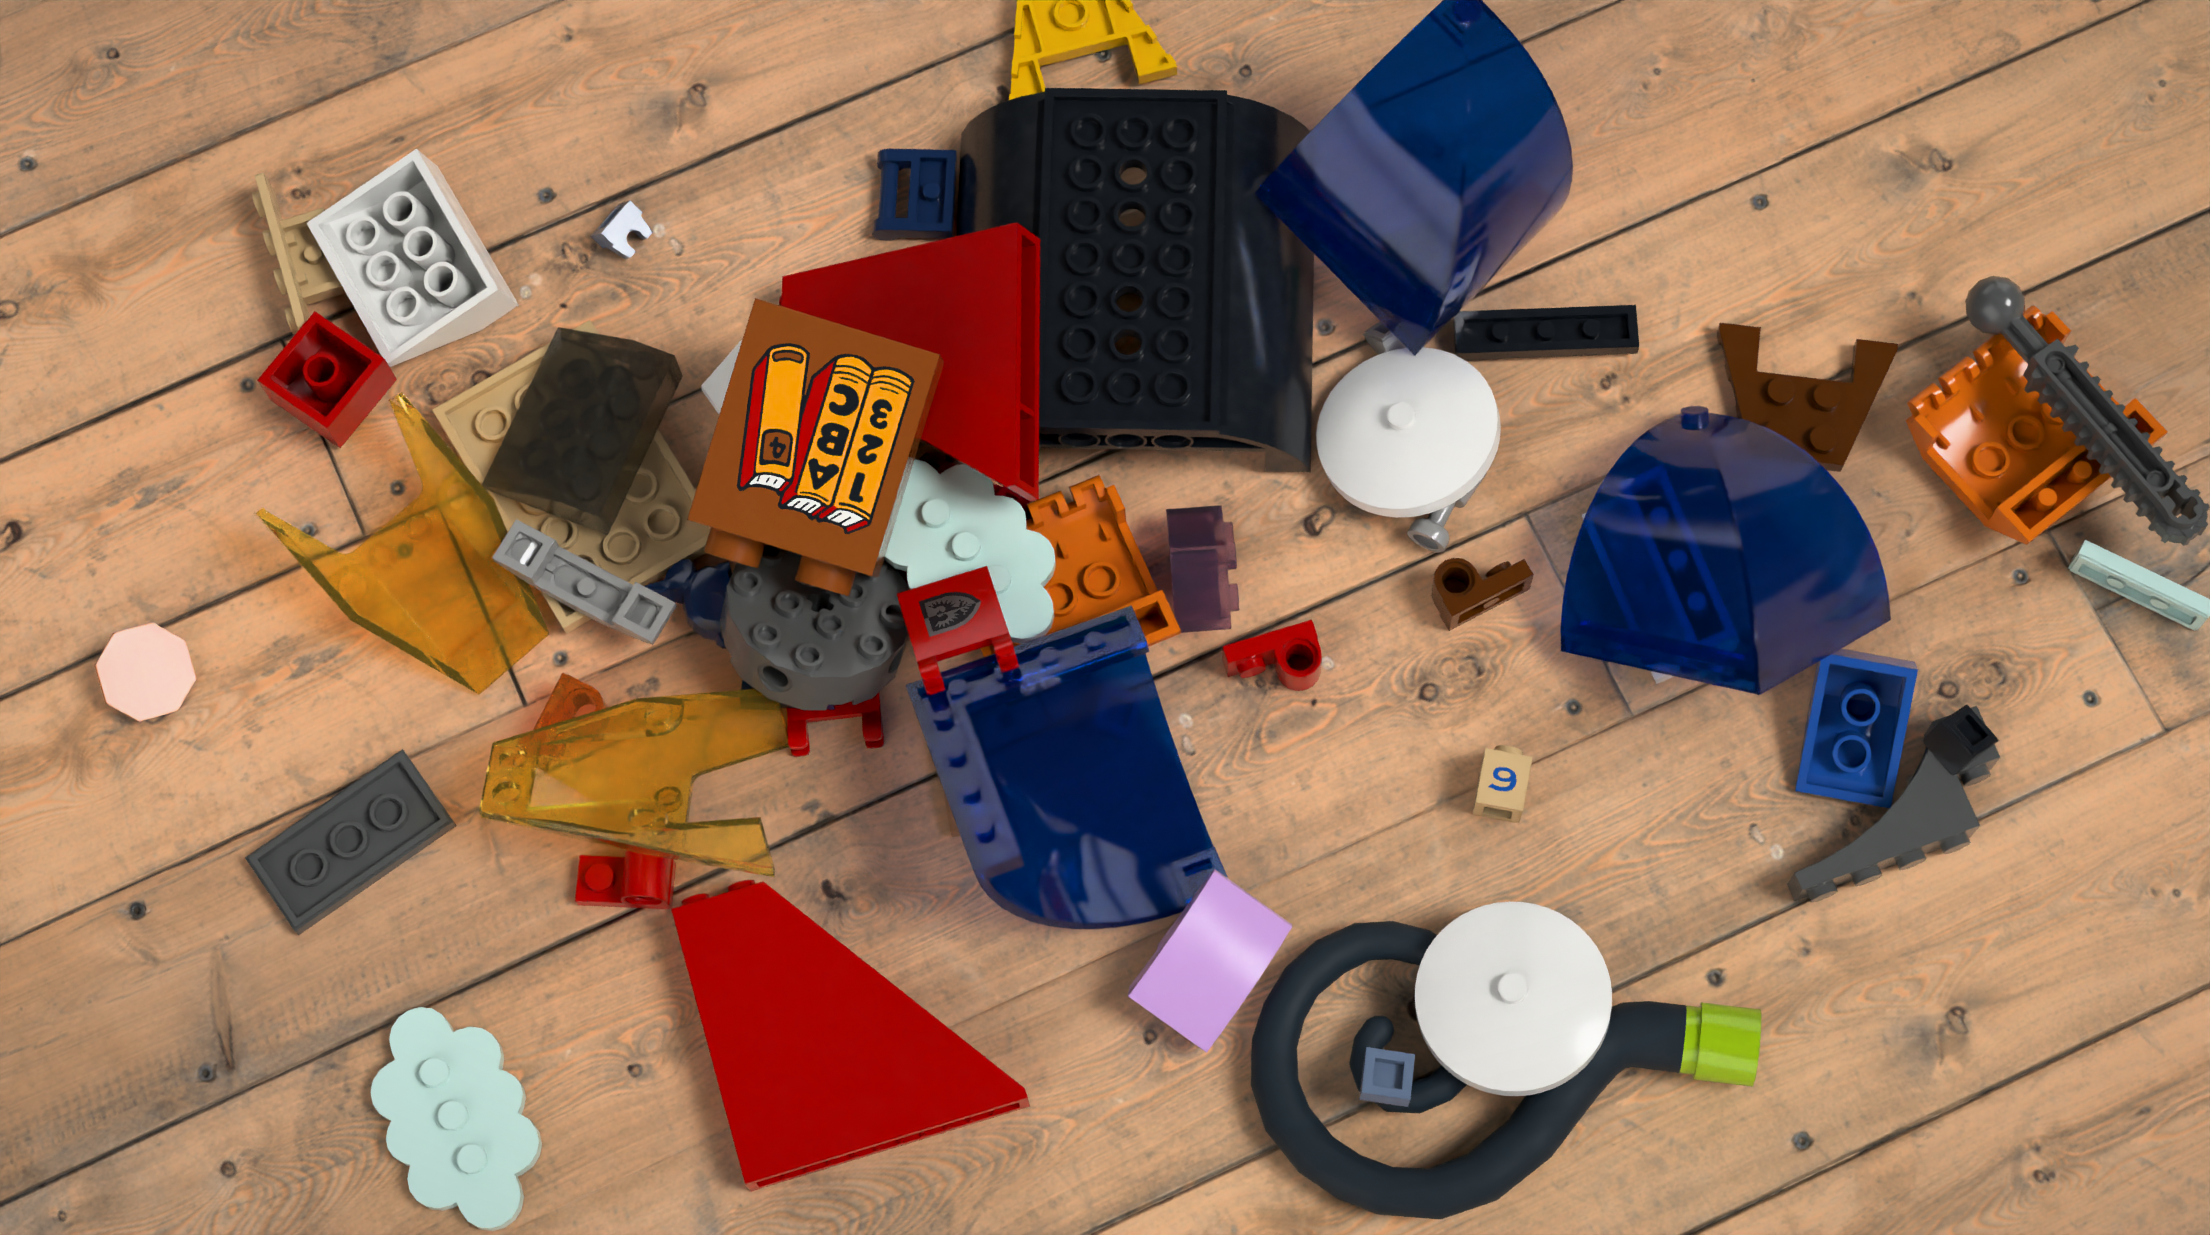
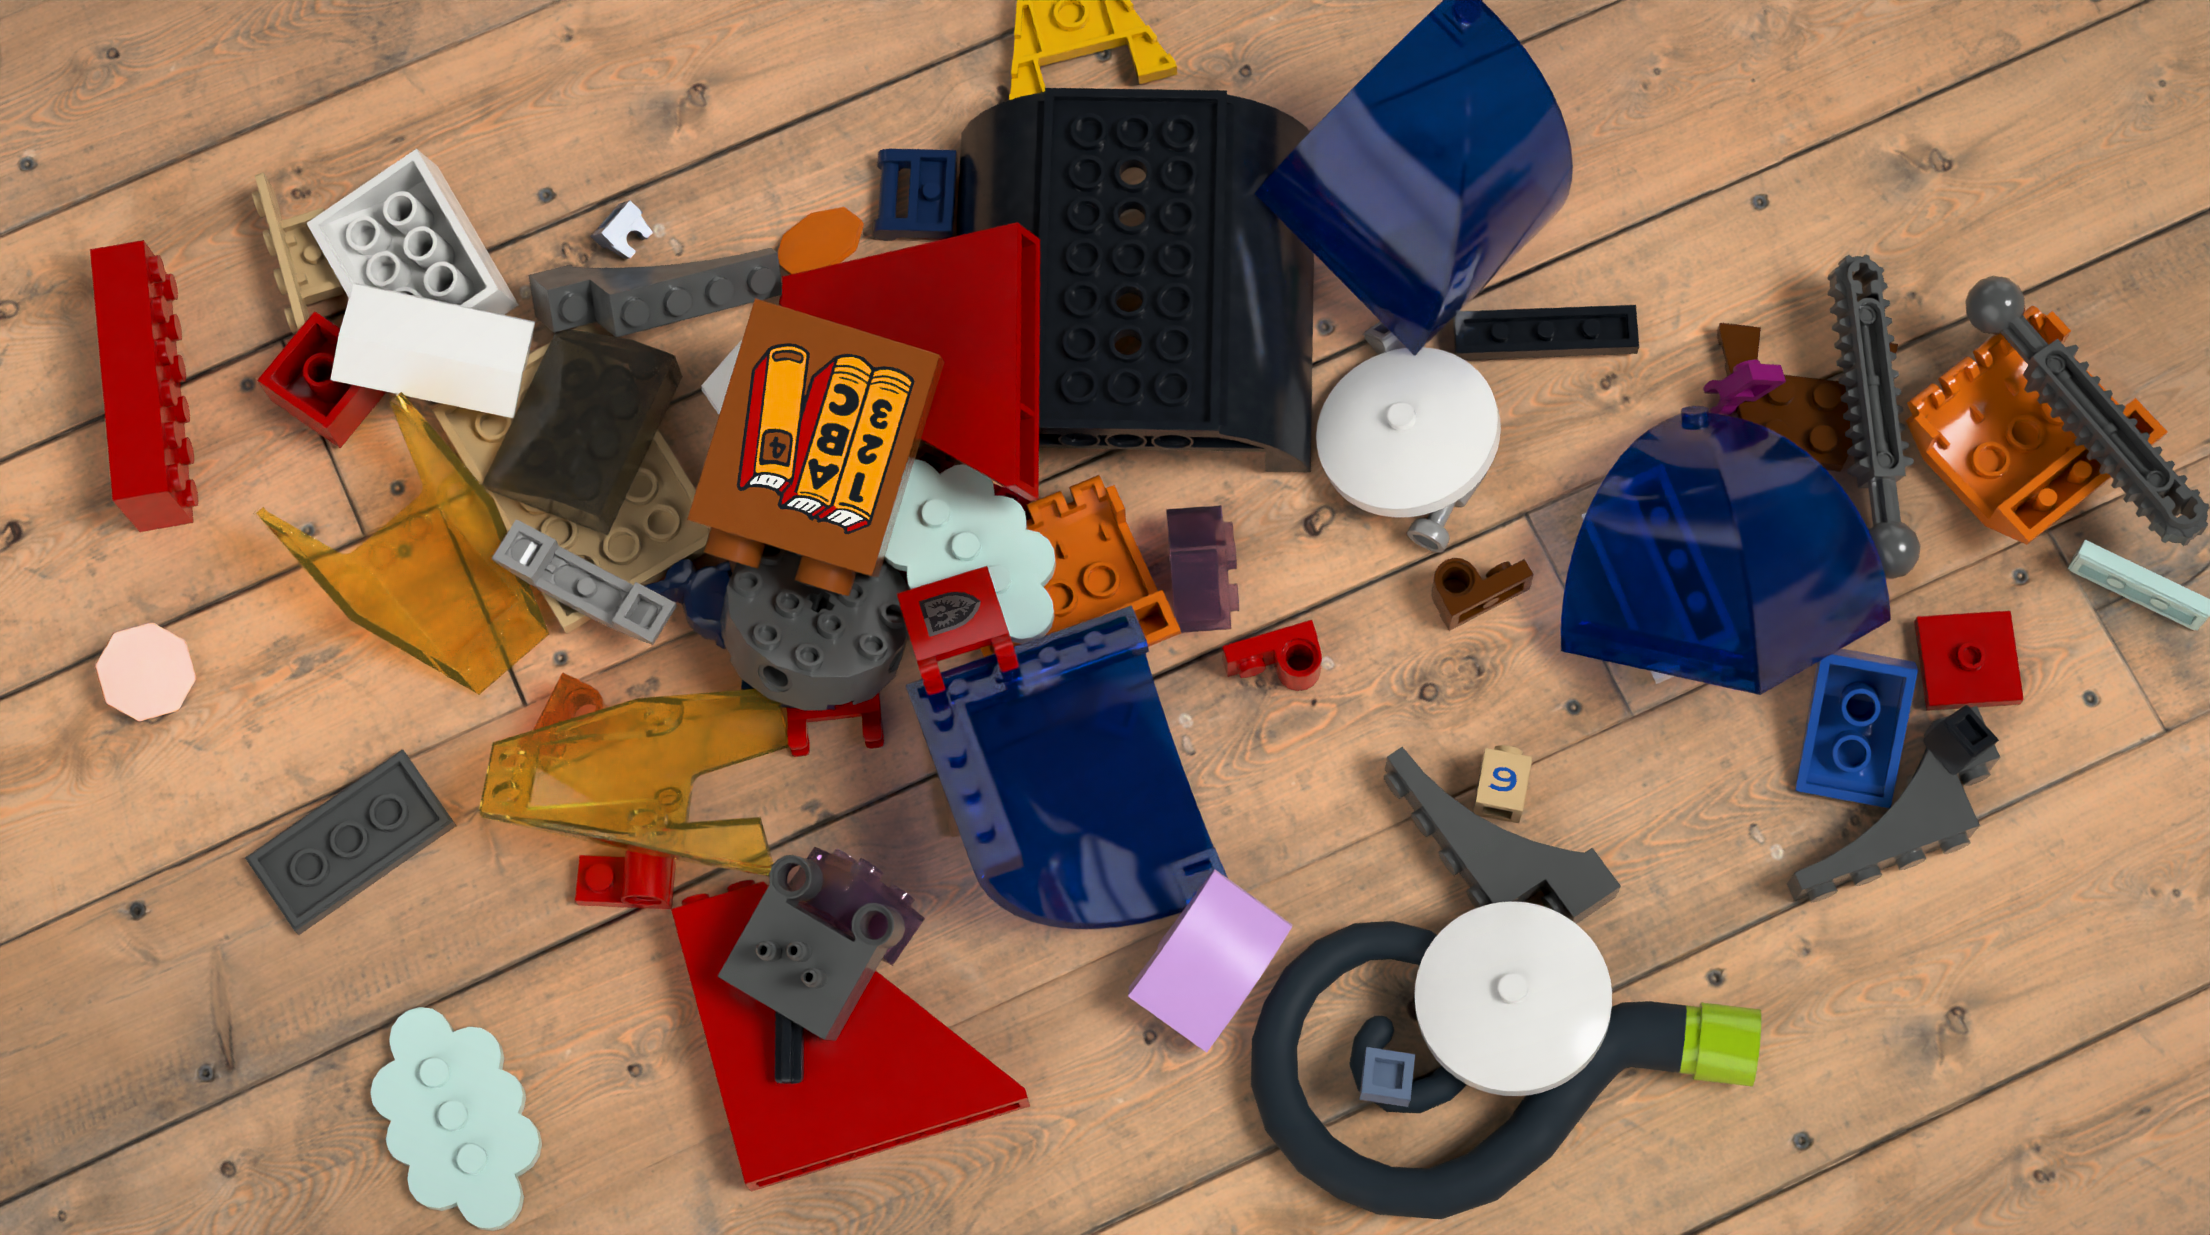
none -> red brick [90,240,199,532]
none -> white slope [330,283,535,418]
none -> dark grey arch [529,248,782,337]
none -> dark grey piece [718,855,905,1084]
none -> orange piece [778,207,864,275]
none -> brick [788,847,925,966]
none -> dark grey arch [1384,746,1621,924]
none -> magenta plate [1703,360,1786,415]
none -> dark grey gear [1827,254,1921,579]
none -> red plate [1914,611,2024,711]

